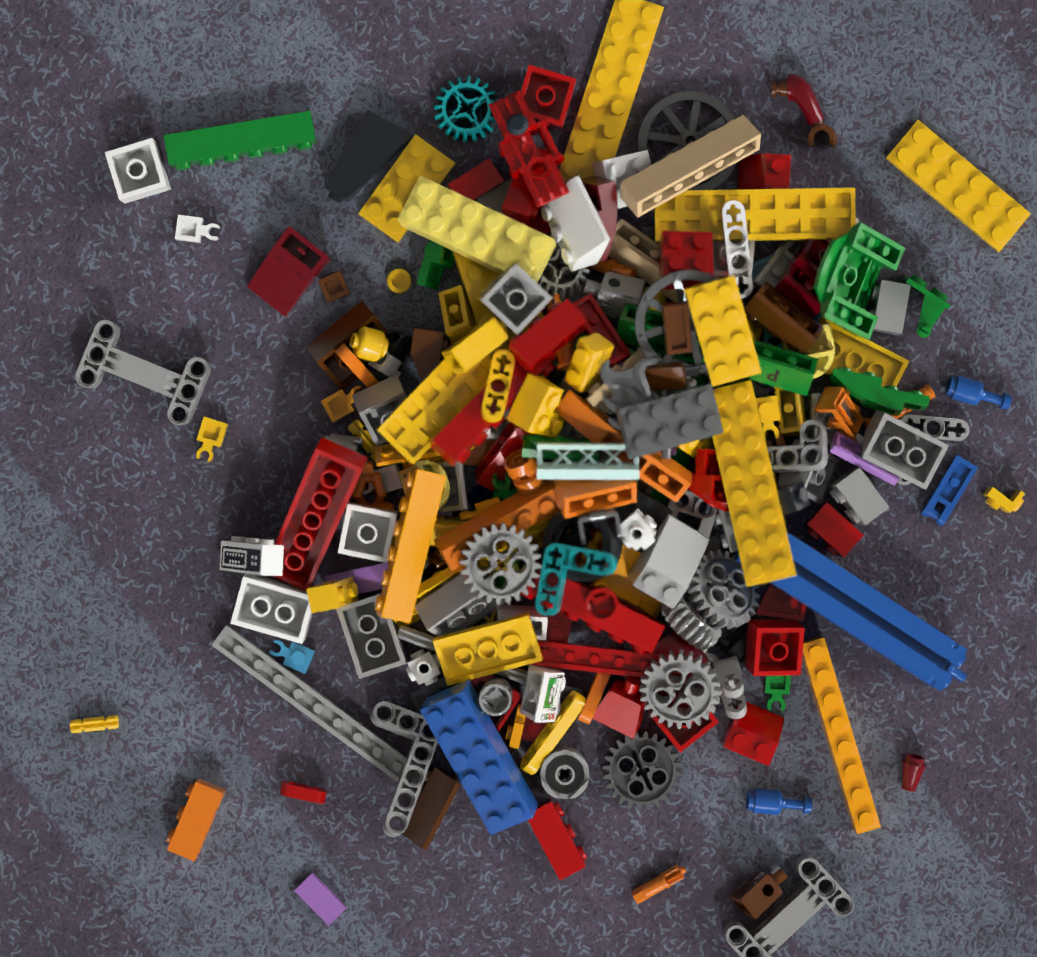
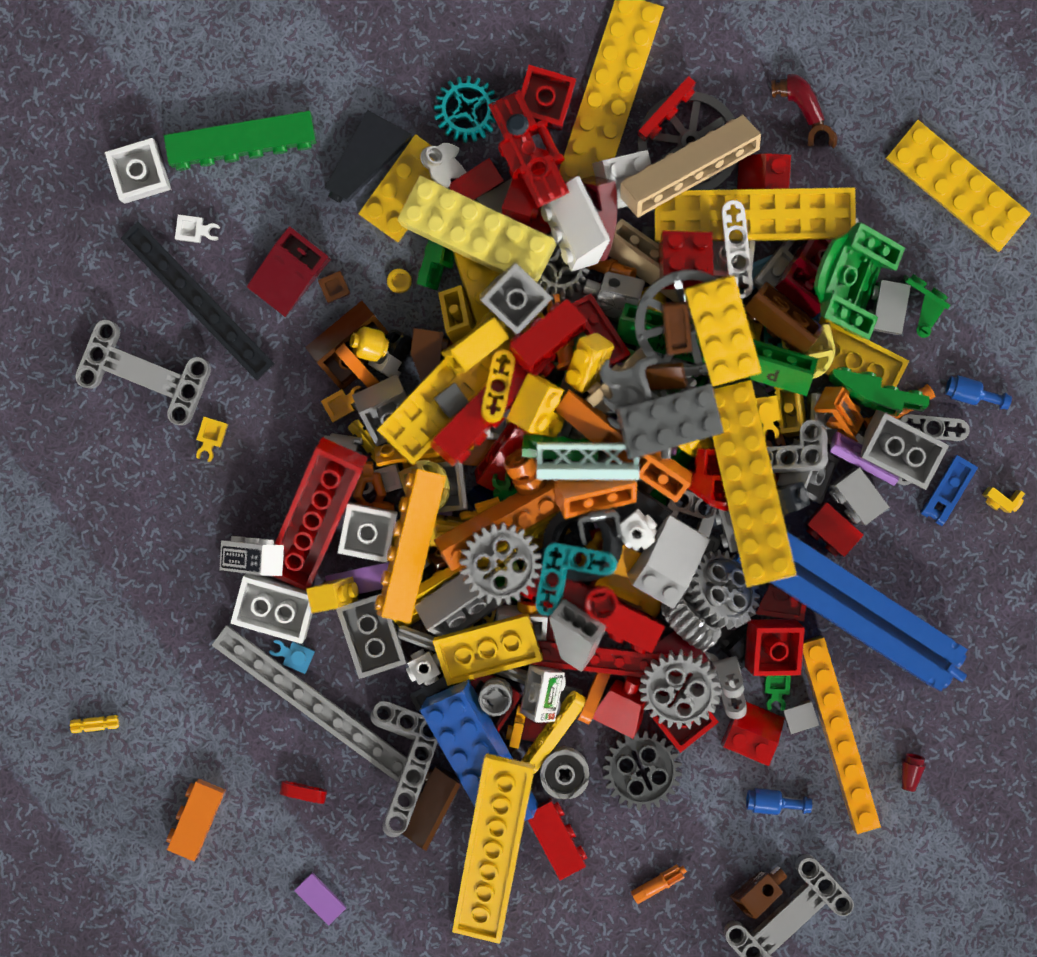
none -> black plate [120,222,275,381]
none -> white plate [420,143,466,188]
none -> dark grey tile [434,383,469,418]
none -> yellow plate [452,753,535,944]
none -> light orange tile [517,597,539,615]
none -> light grey slope [550,599,606,672]
none -> red plate [638,76,696,142]
none -> light grey panel [784,699,819,734]

